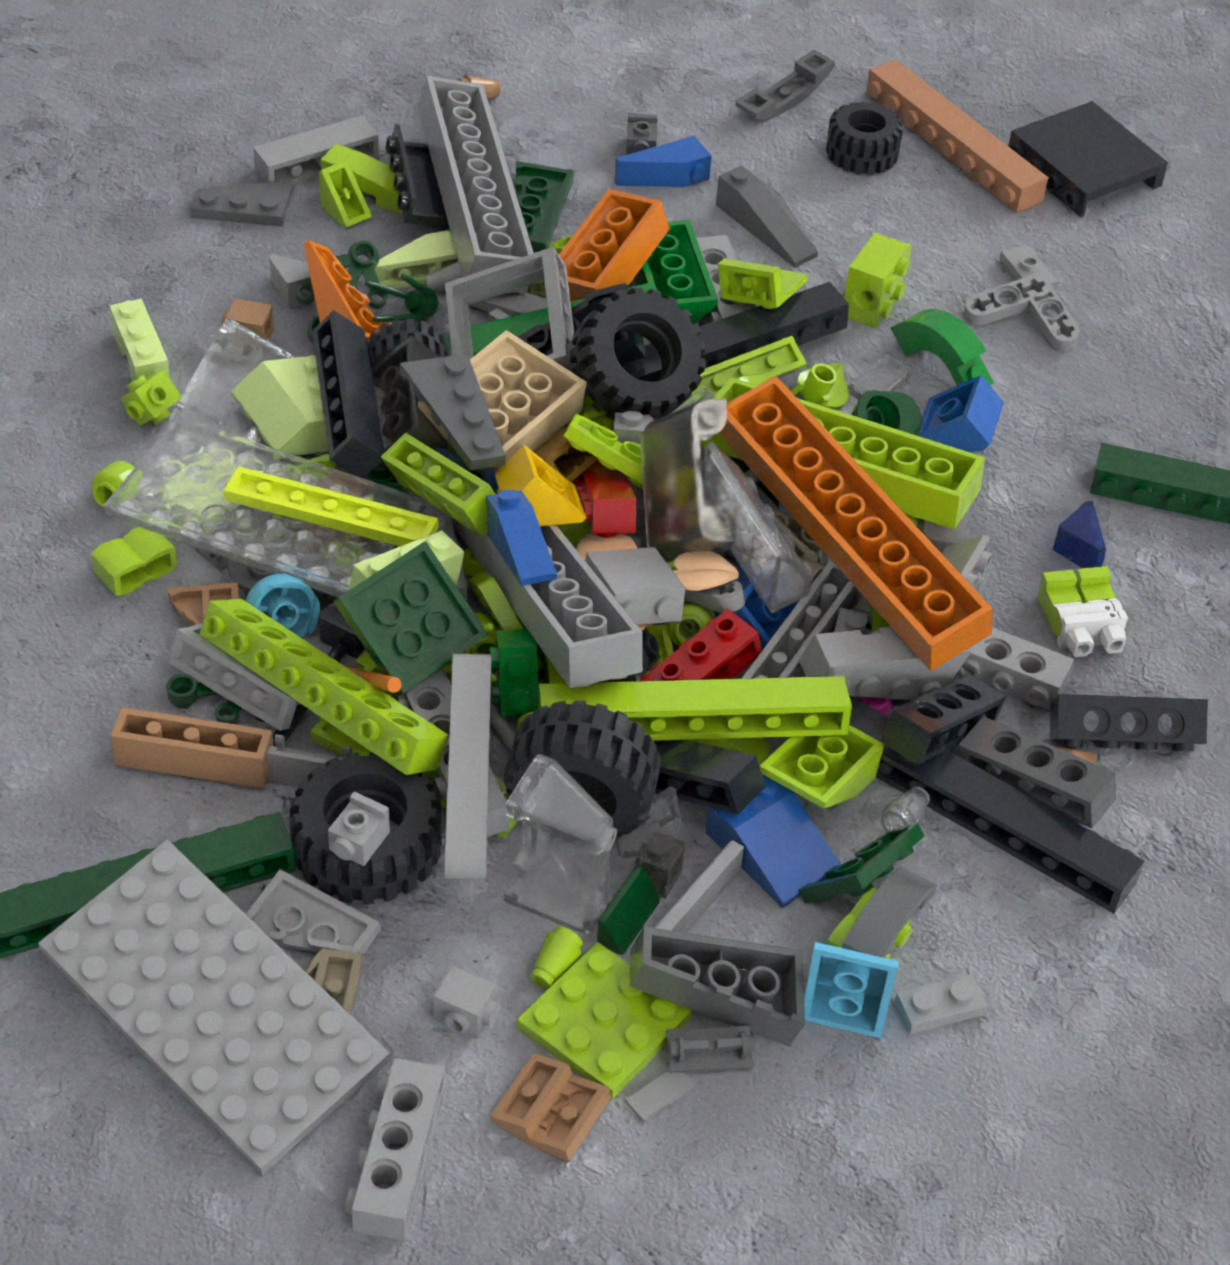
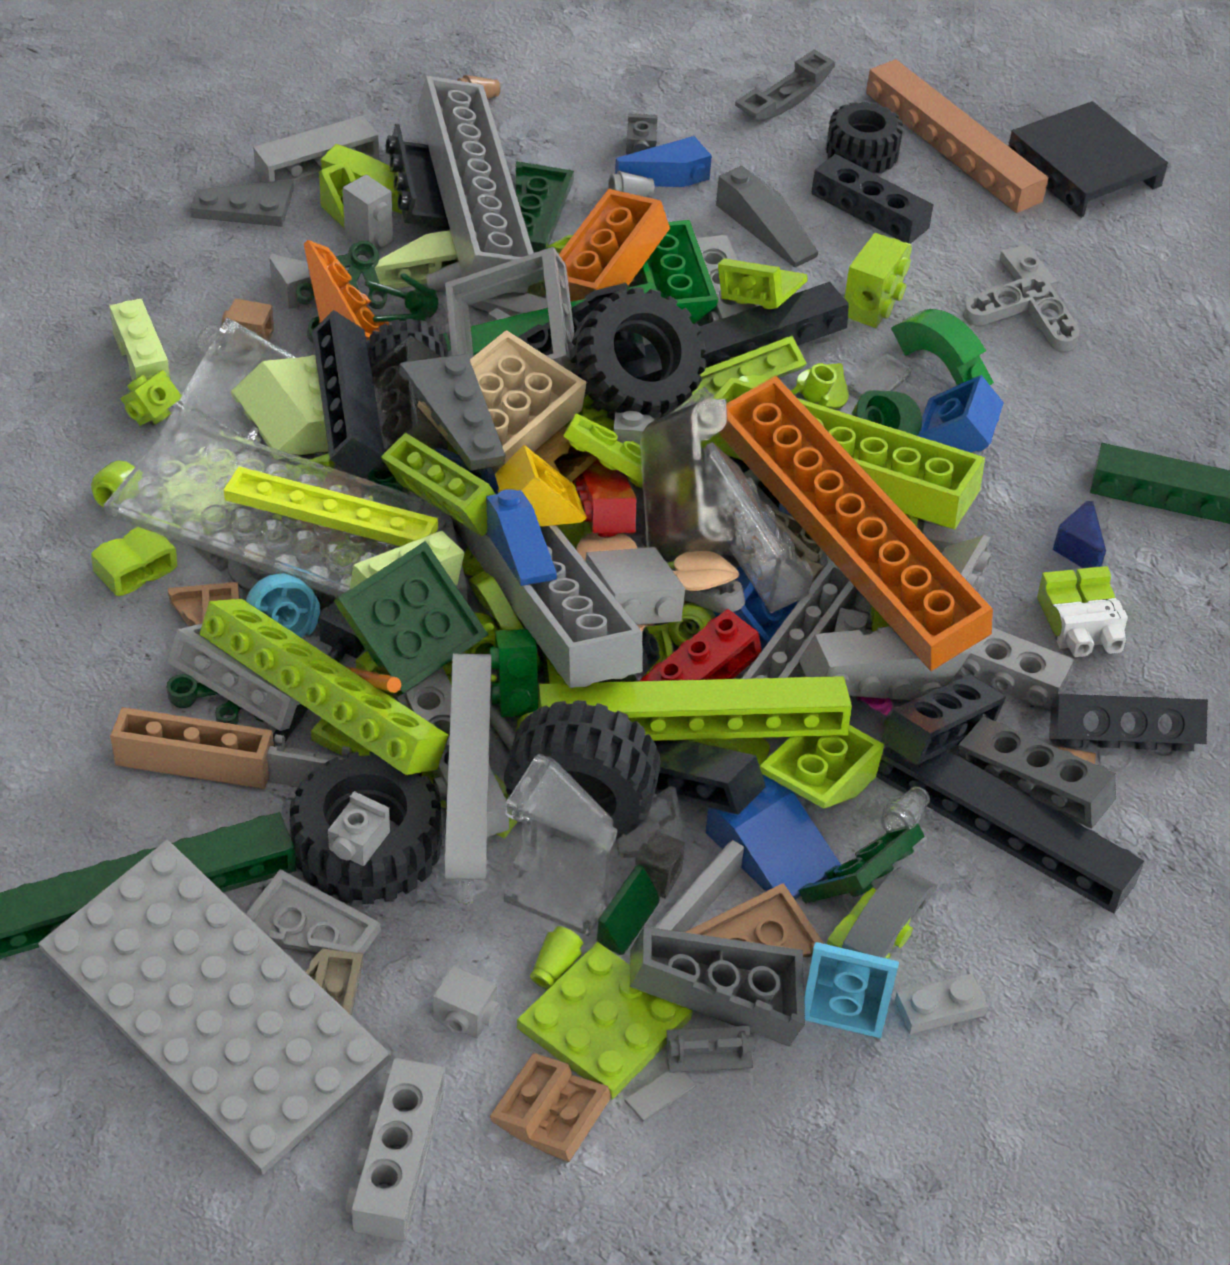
none -> light grey brick [343,175,393,250]
none -> light grey cone [608,171,654,197]
none -> medium nougat wing [685,883,824,957]
none -> black brick [811,154,934,244]

